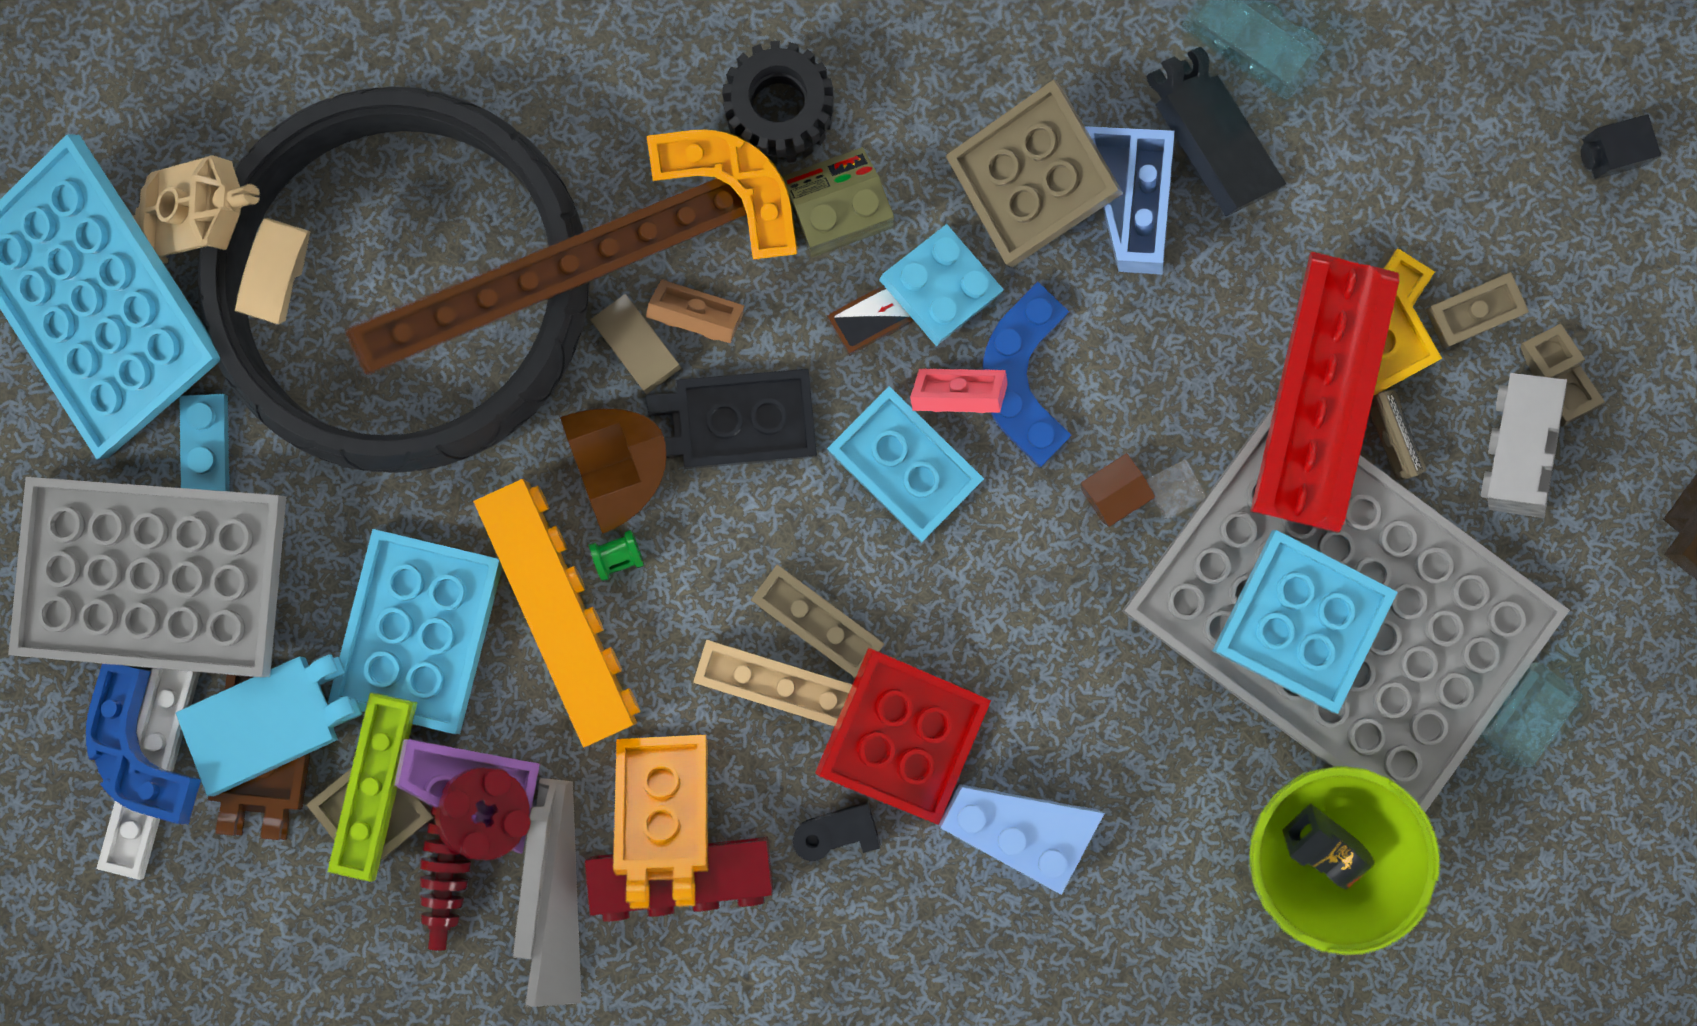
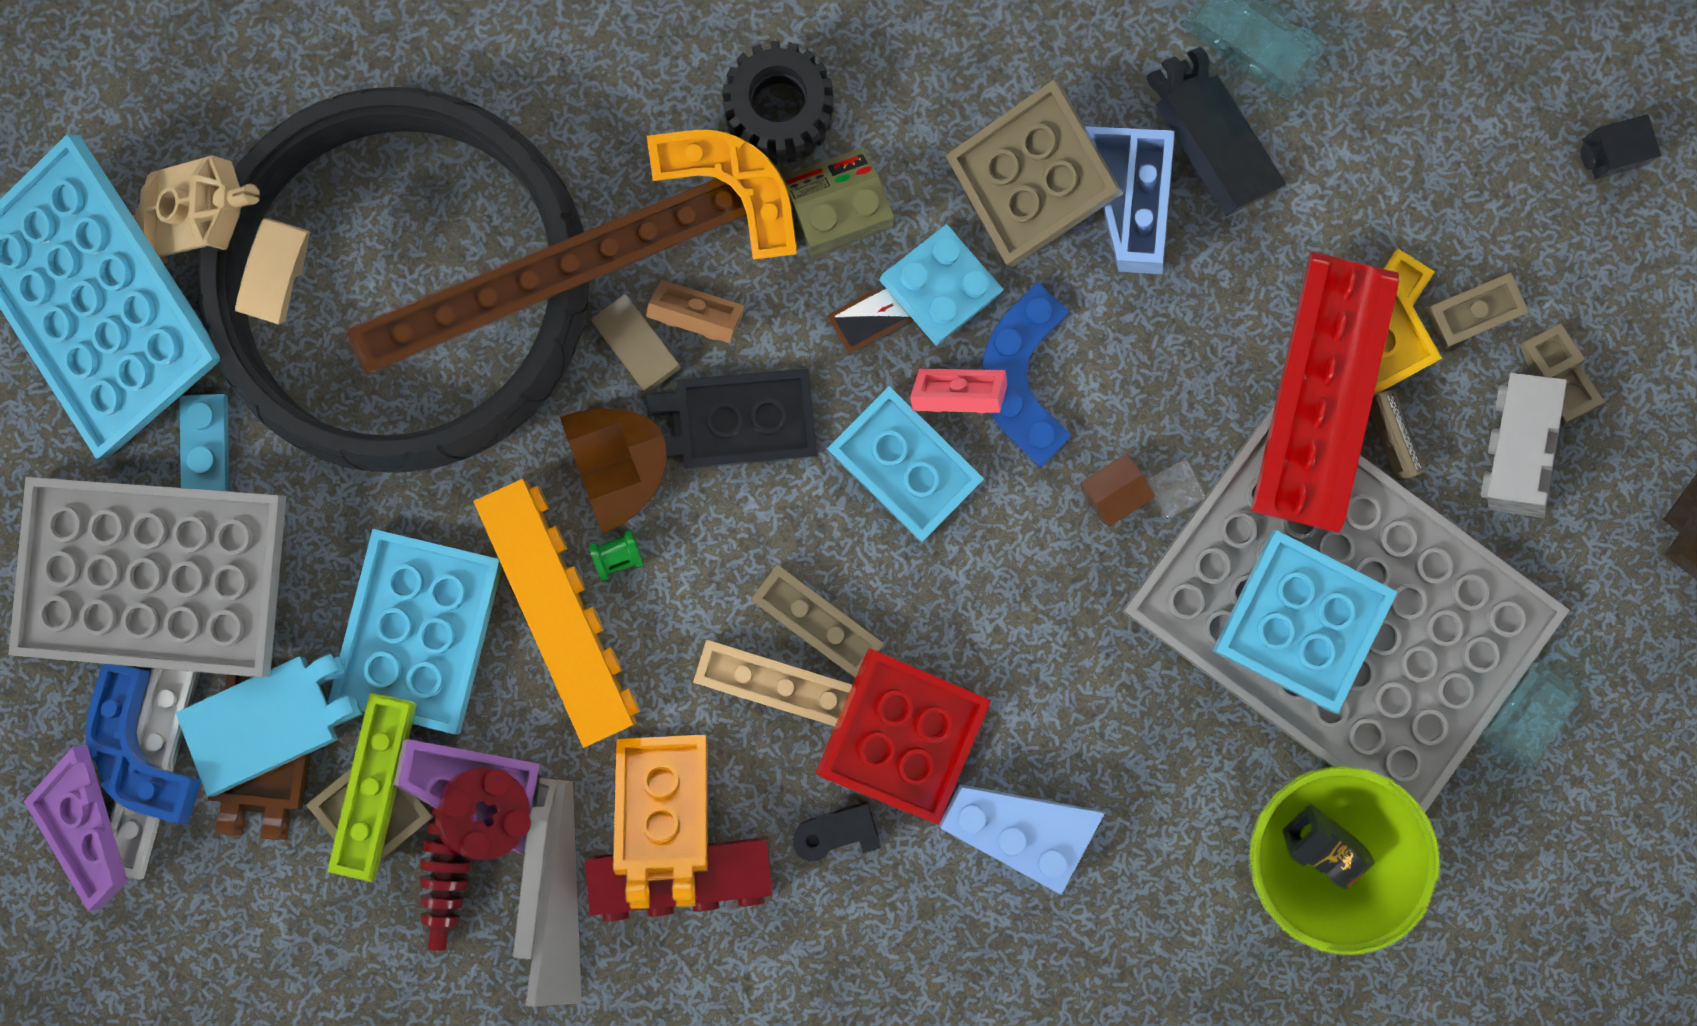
none -> medium lavender wing [24,745,128,912]

